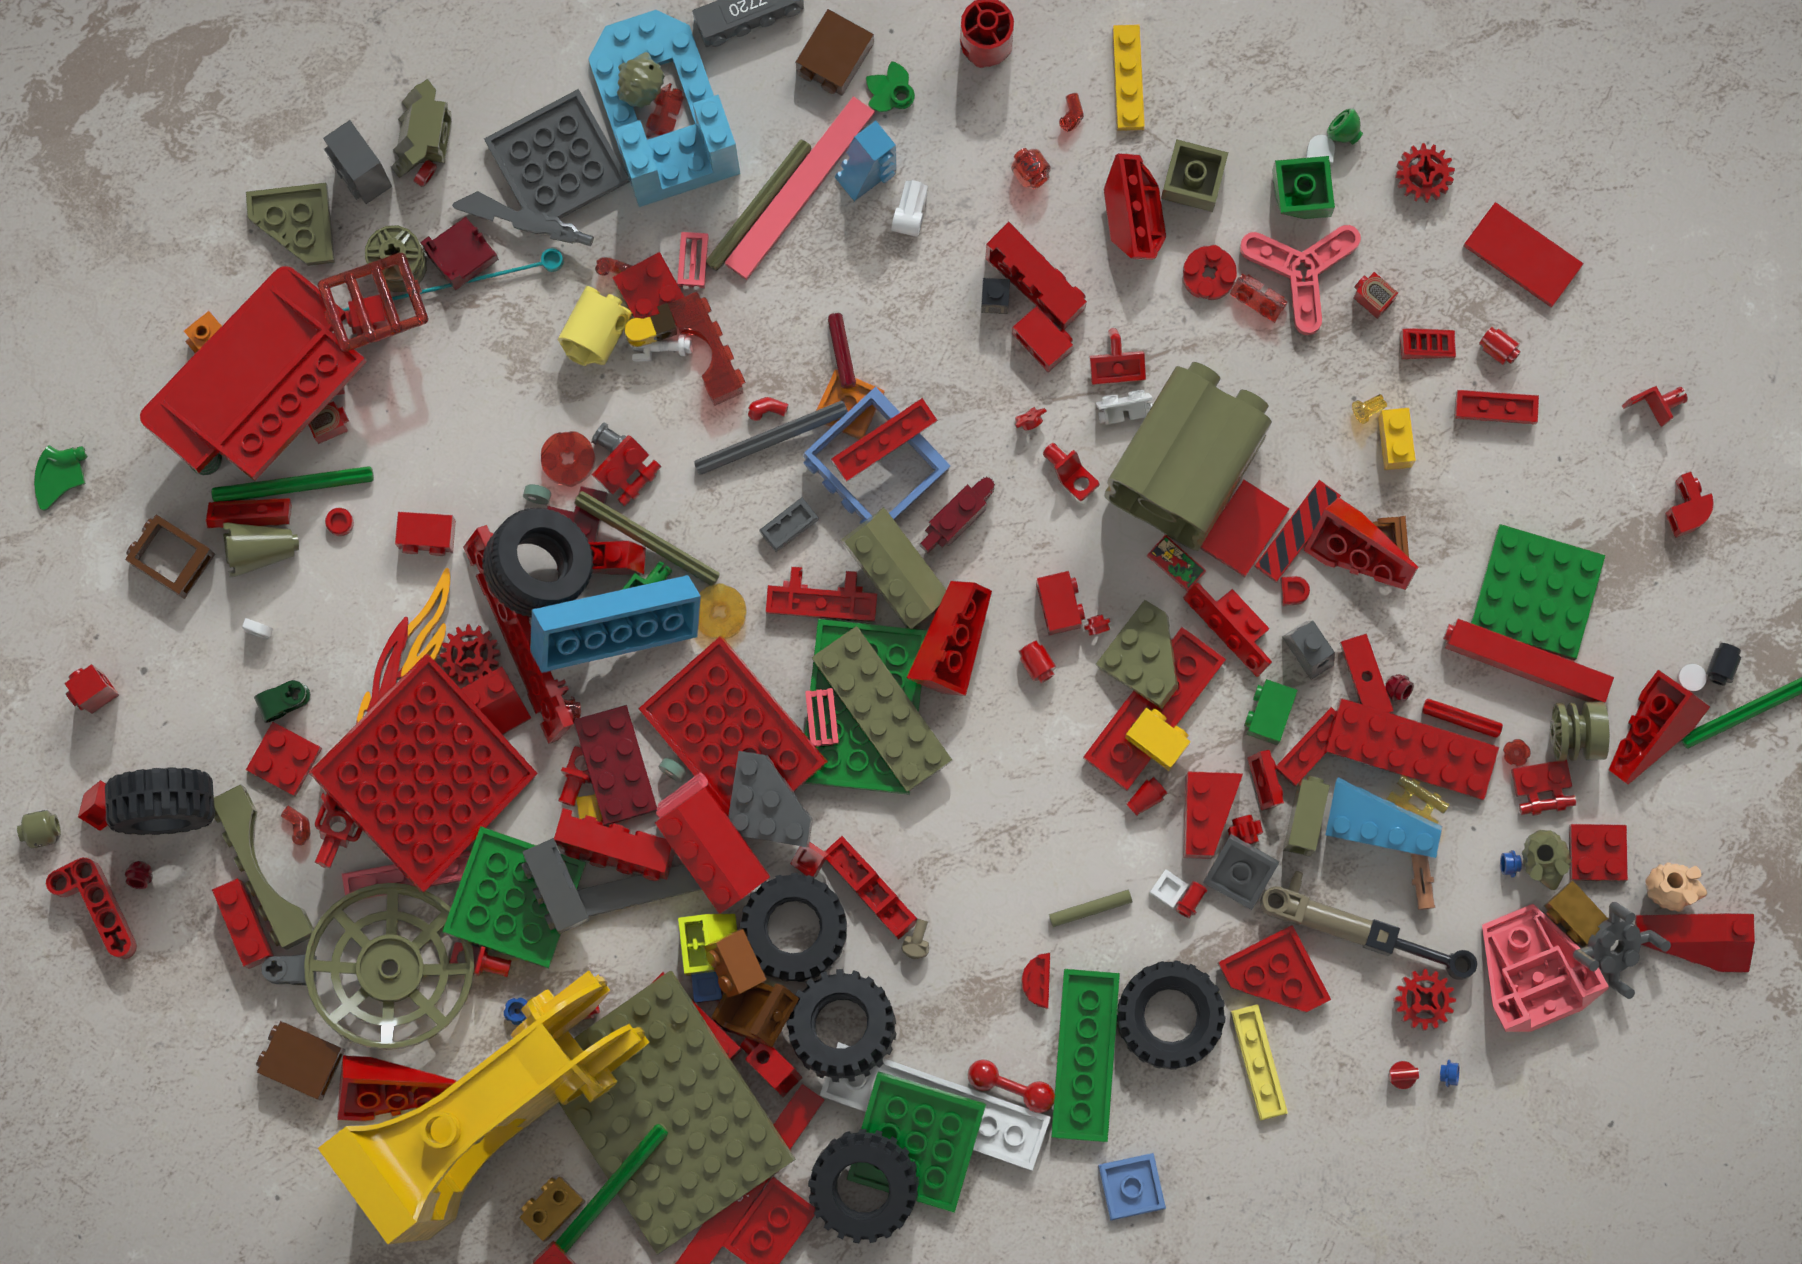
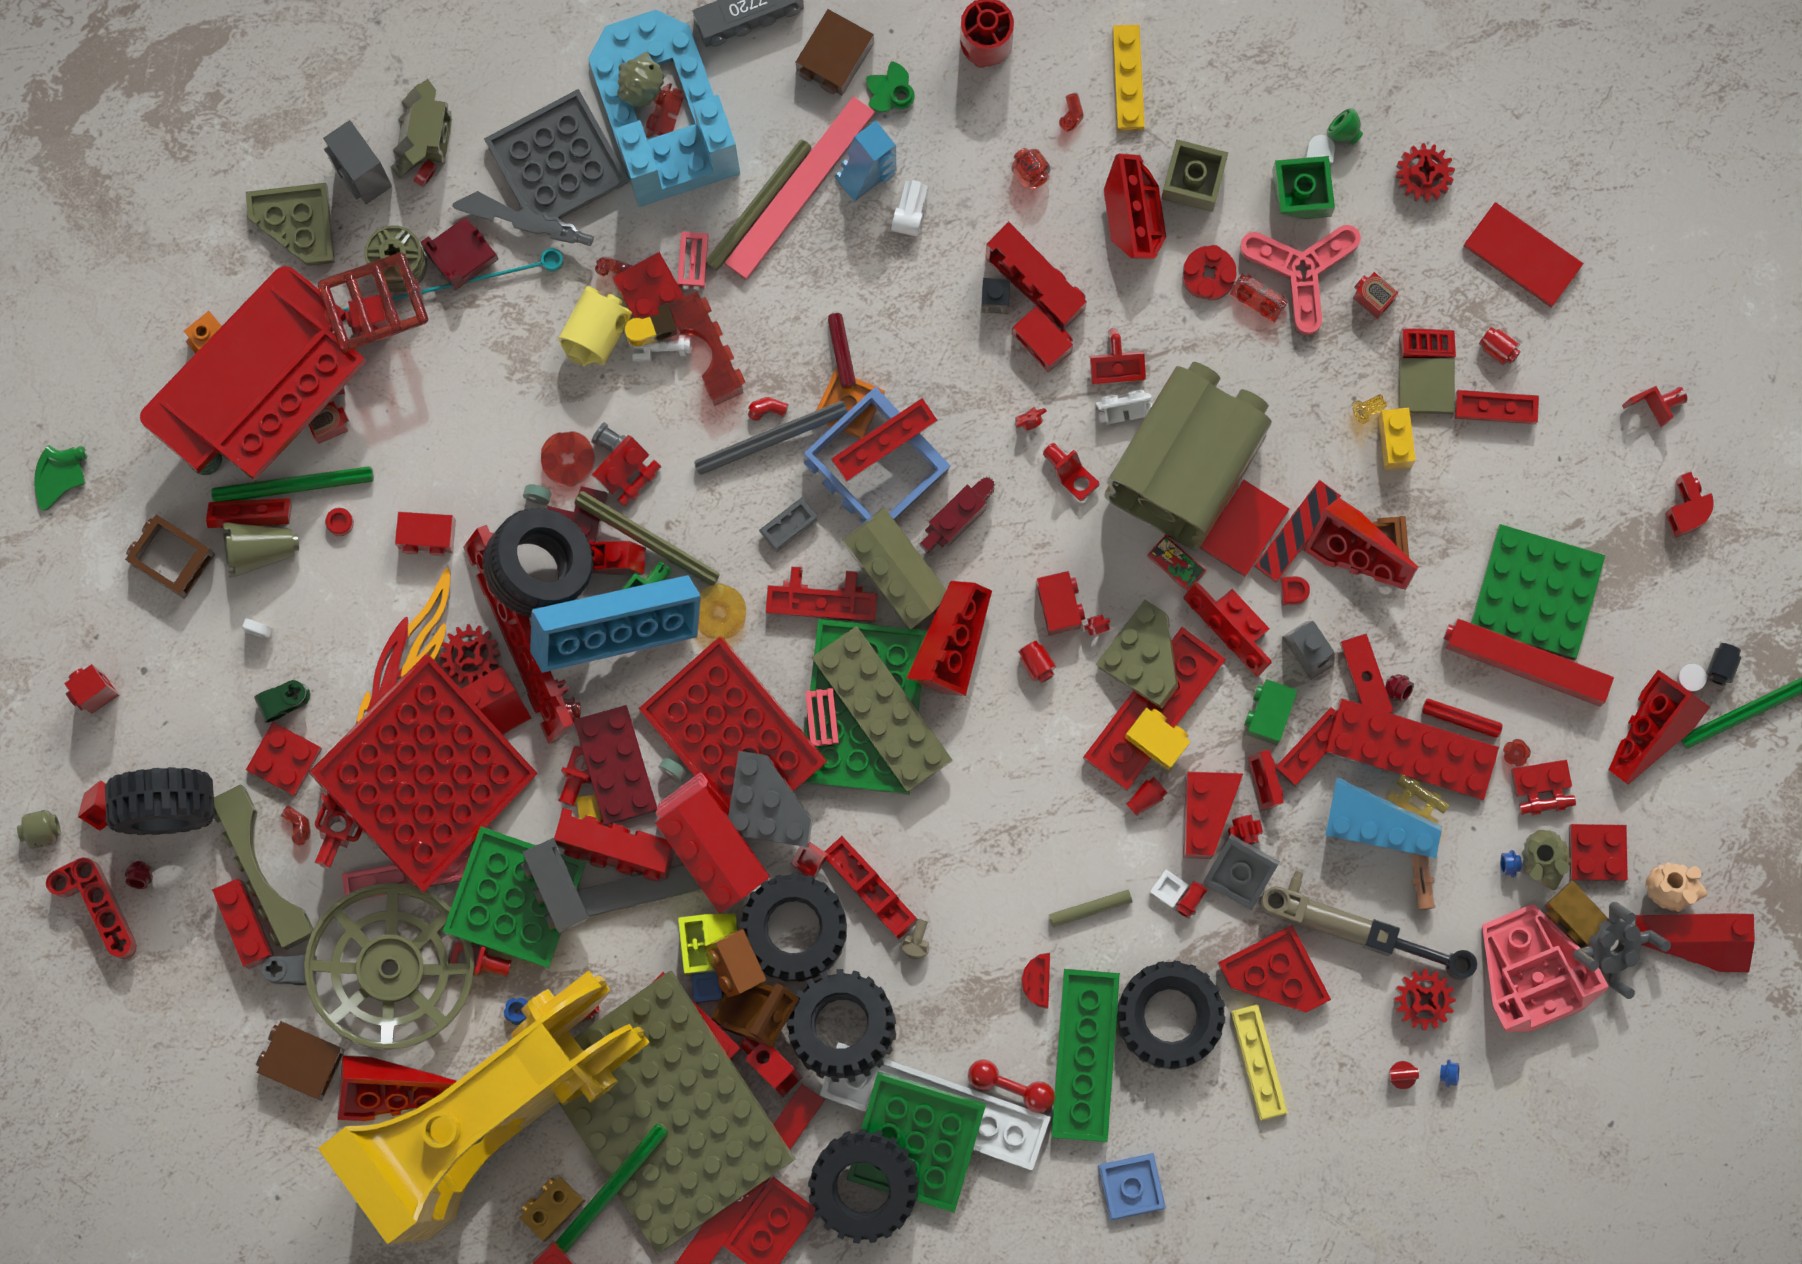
olive brick [1283,776,1330,857] -> none
olive wheel [1550,702,1610,761] -> none
none -> olive tile [1399,358,1455,414]

